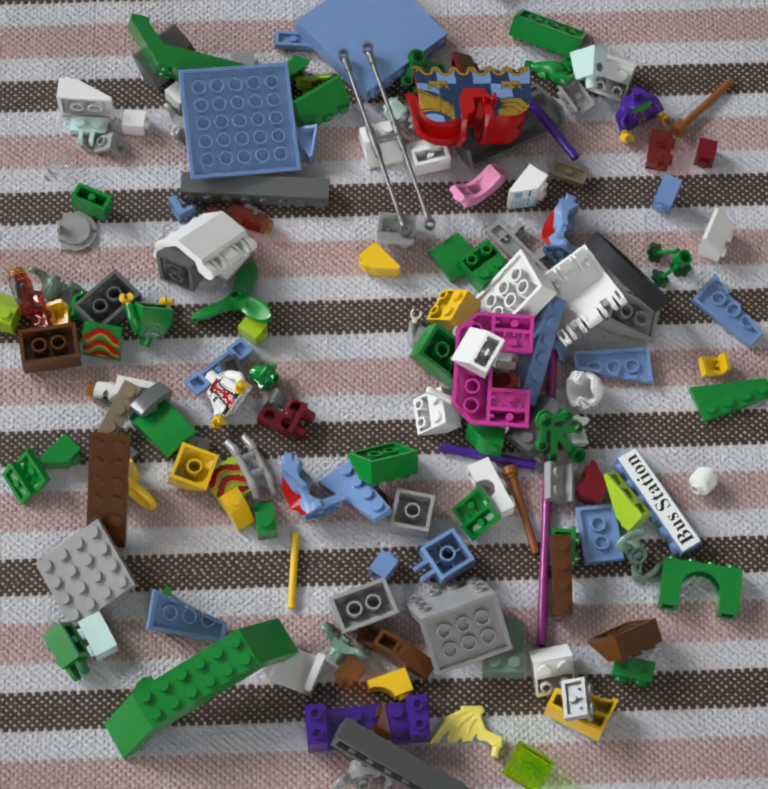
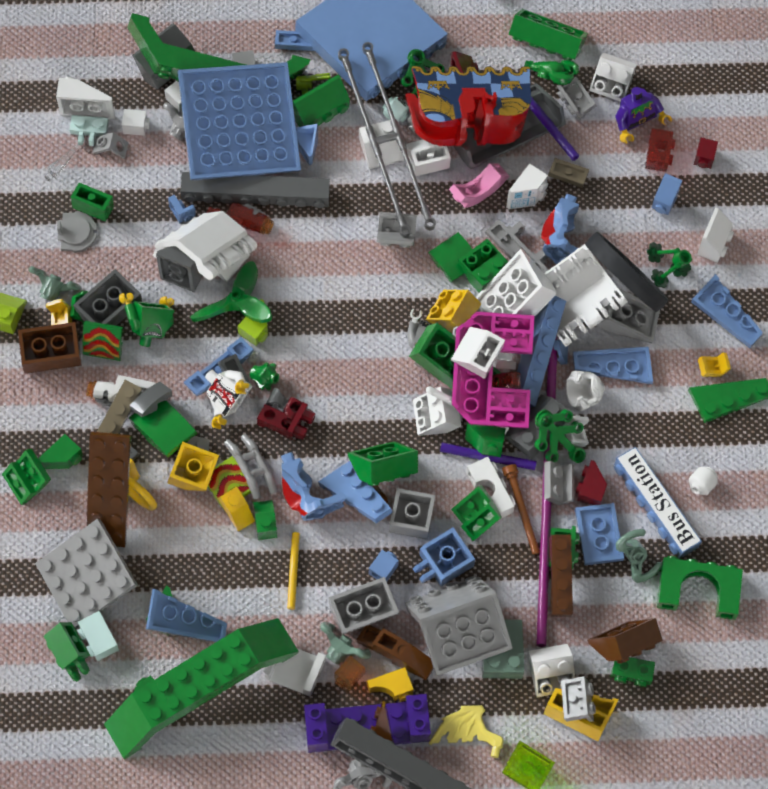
clear red plate [8,267,53,328] -> none
yellow slope [358,242,401,277] -> none
light aqua torso [570,45,607,90] -> none
lime slope [604,471,652,532] -> none
dark orange piece [670,78,734,138] -> none

